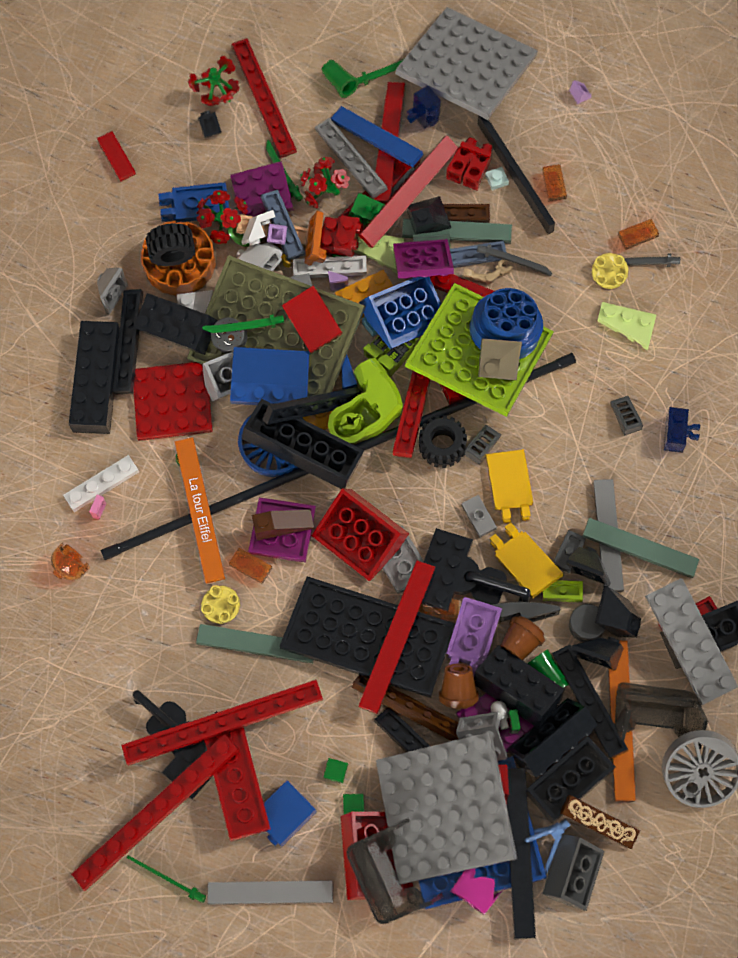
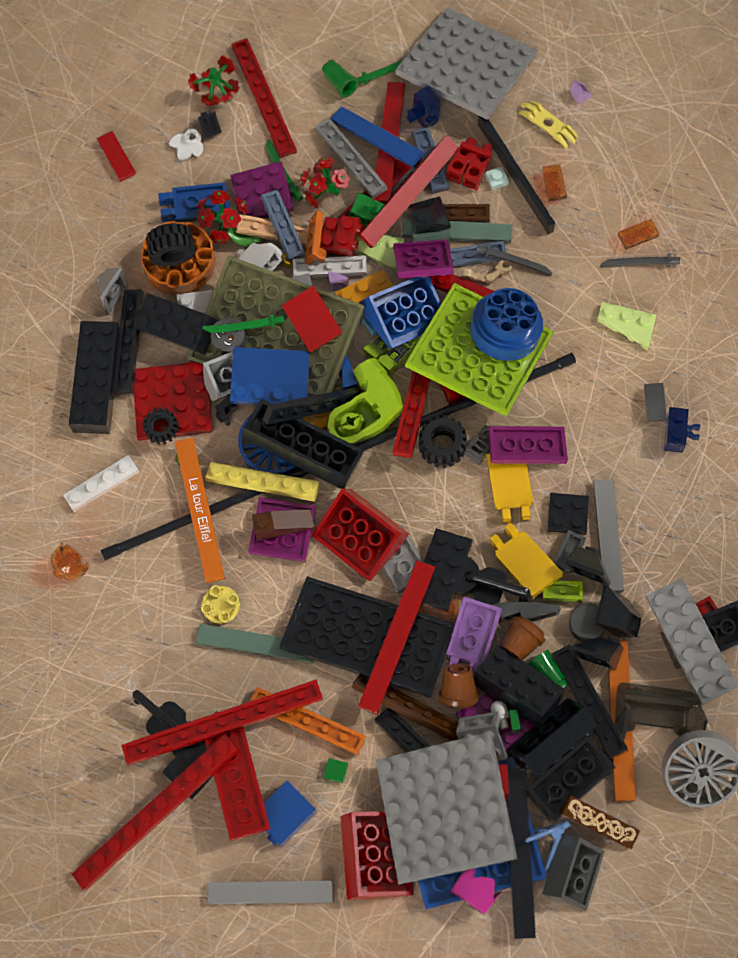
bright pink tile [89,495,107,520] -> none
green sword [127,855,206,903] -> none
clear orange plate [229,548,272,584] -> none
white slope [241,210,275,246] -> none
lavender slope [266,224,287,245] -> none
green tile [343,794,364,814] -> none
clear smoke windscreen [347,818,443,924] -> none
light grey plate [461,495,497,538] -> none
dark tan plate [478,339,522,380] -> none
sand green tile [582,518,700,578] -> none
light yellow dish [592,253,628,289] -> none
dark grey slope [610,396,643,436] -> none
none -> black tyre [143,407,179,445]
none -> white plate [169,129,203,160]
none -> light yellow plate [205,462,320,502]
none -> black bracket [215,396,239,426]
none -> orange plate [250,687,367,756]
none -> sand blue tile [411,127,450,194]
none -> magenta plate [488,426,568,464]
none -> light yellow piece [518,101,578,149]
none -> black plate [547,493,589,535]
none -> dark grey slope [644,383,667,422]

